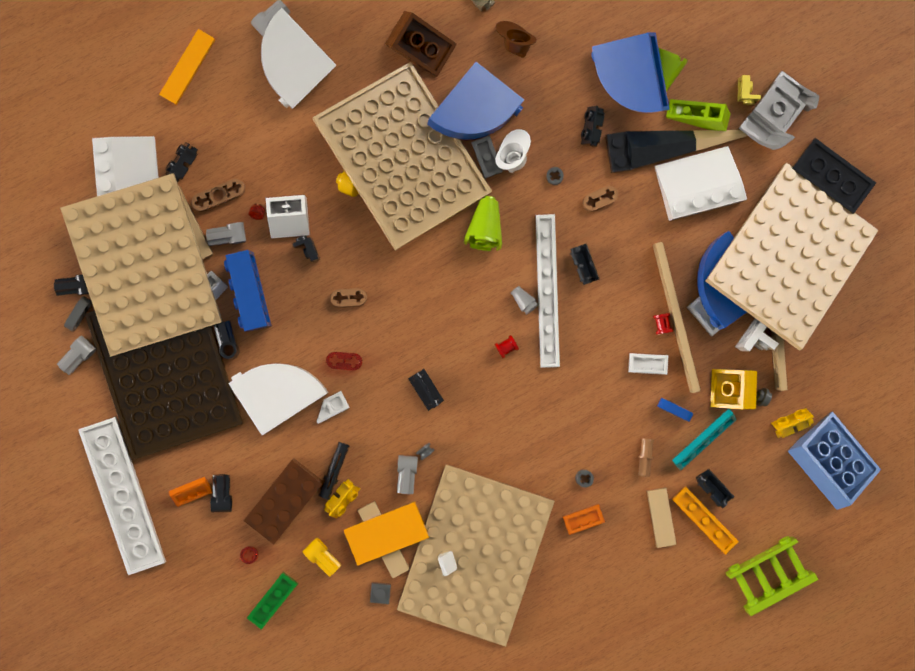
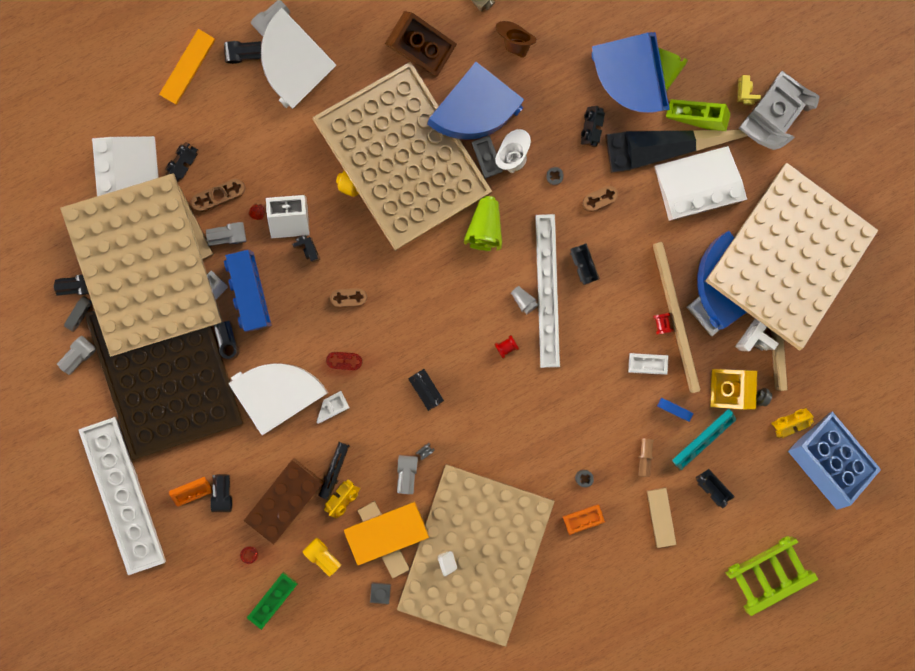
light orange tile [672,486,739,555] -> none
black plate [792,138,876,214] -> none
none -> black piece [224,41,262,64]

